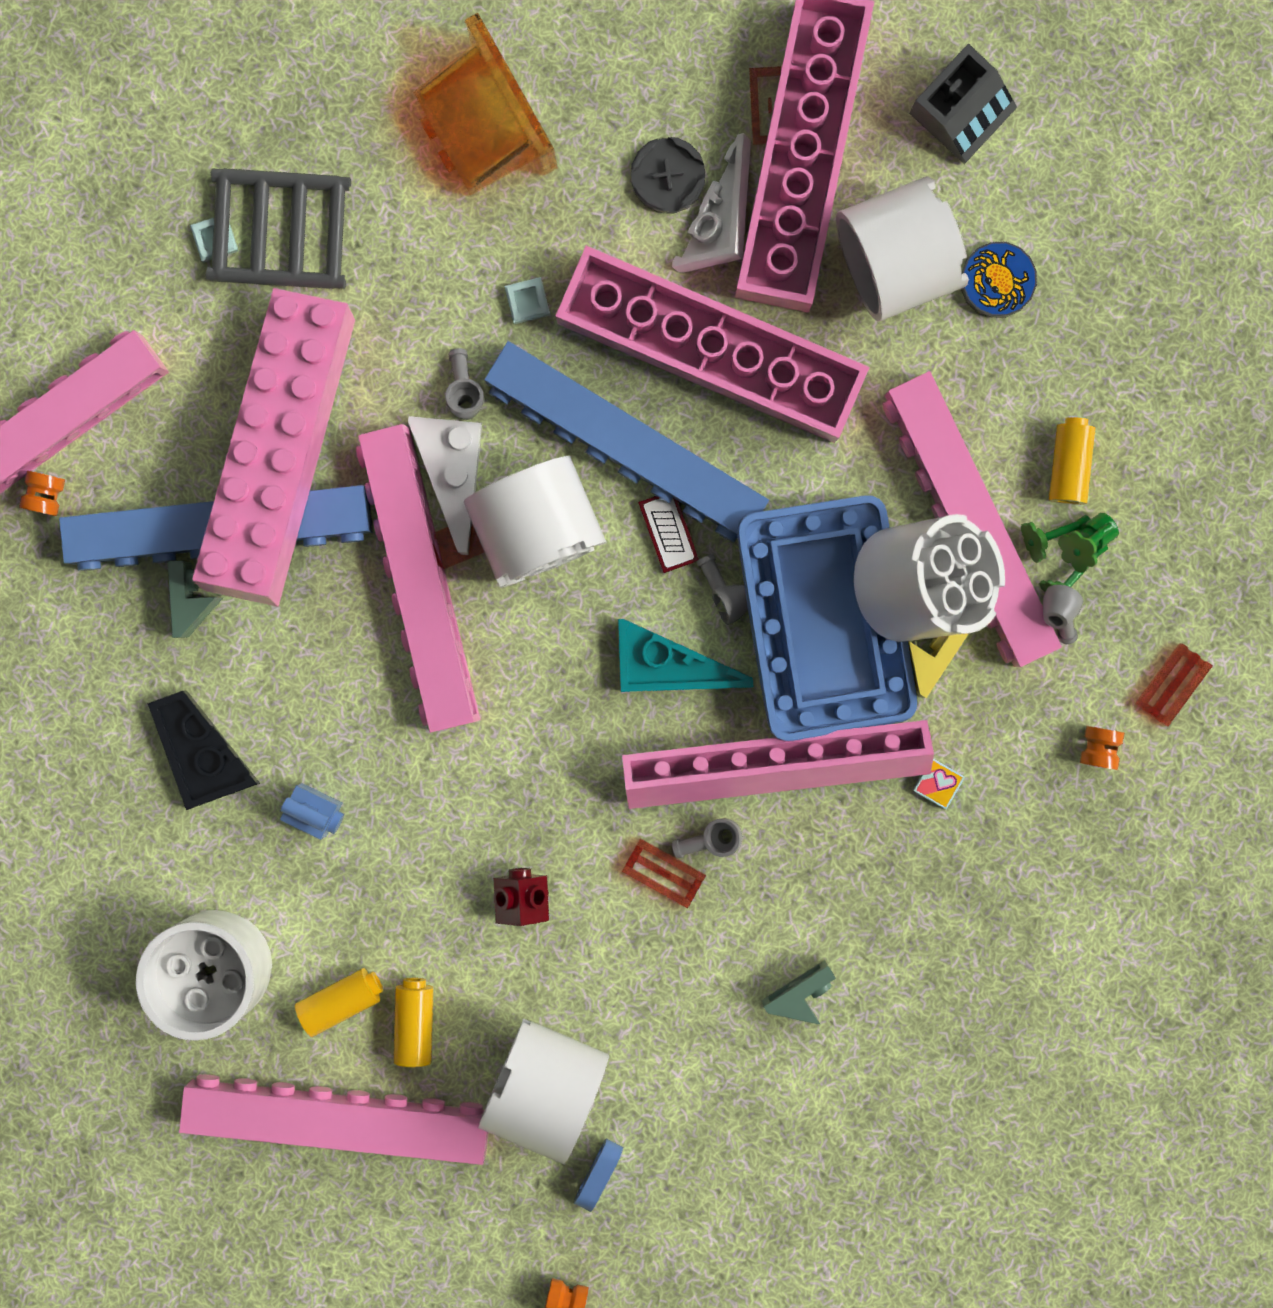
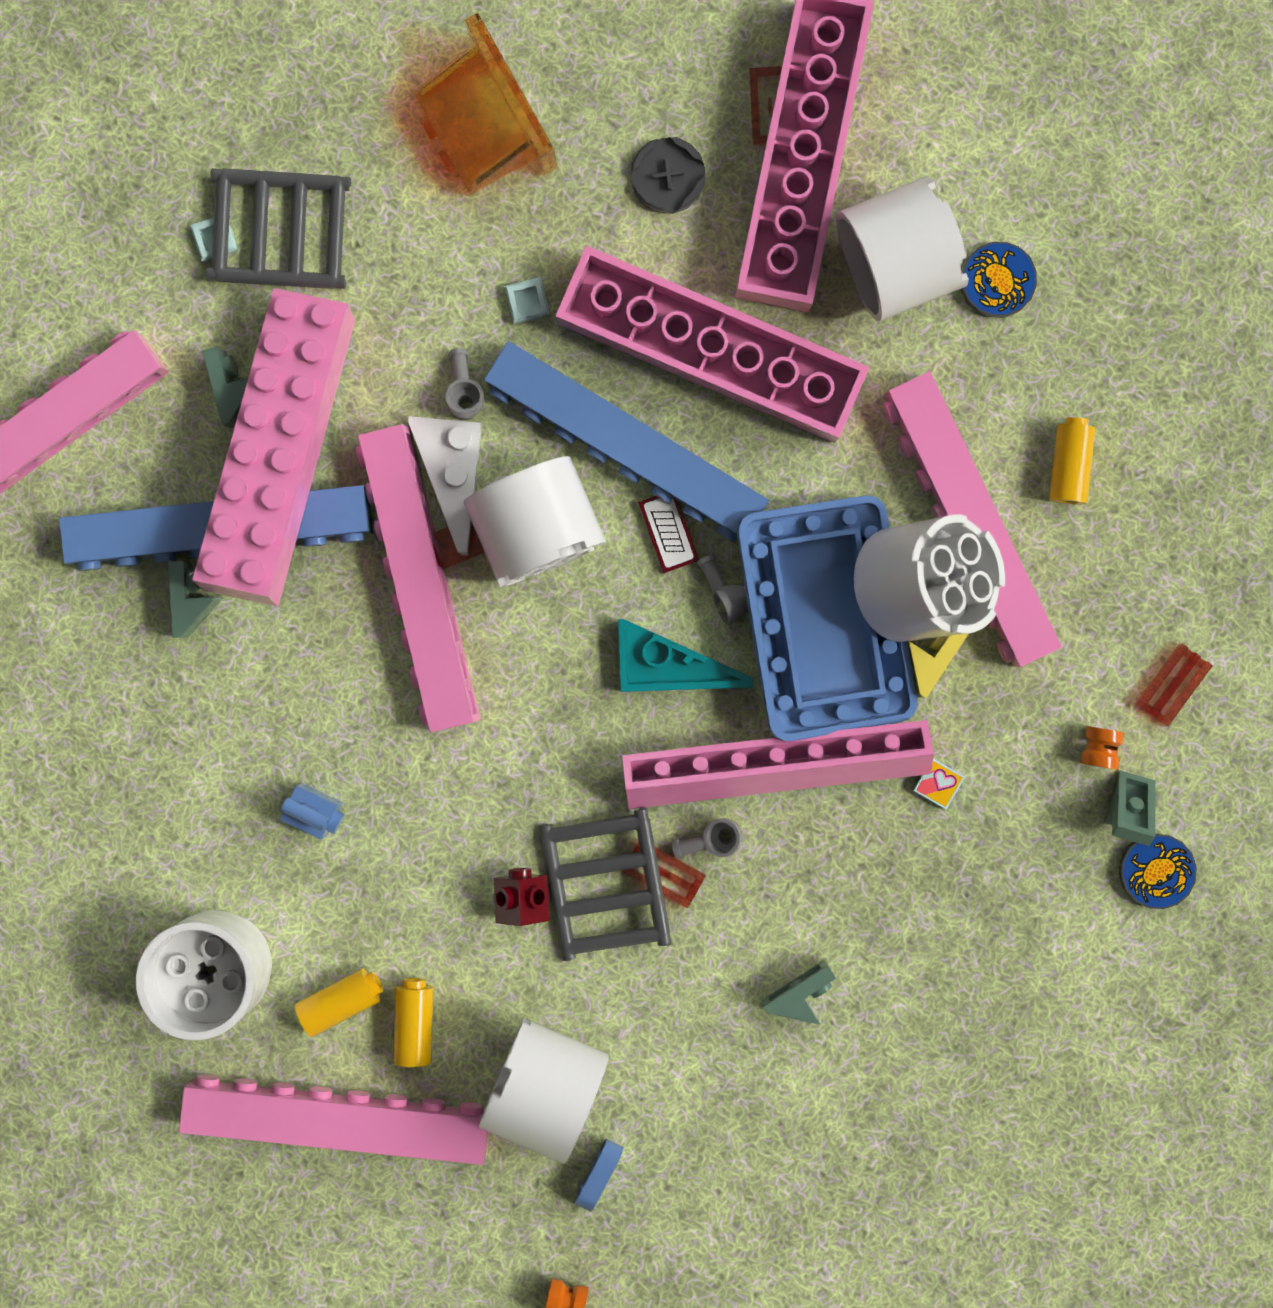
orange wheel [19,471,65,516] -> none
black wing [147,690,260,810] -> none
white wing [672,133,751,273] -> none
dark grey slope [909,43,1017,165] -> none
plant [1021,513,1119,592] -> none
light grey bar [1043,585,1083,644] -> none
none -> sand green slope [202,347,248,428]
none -> dark grey bar [539,807,671,961]
none -> sand green slope [1104,770,1155,846]
none -> tile [1119,833,1197,909]

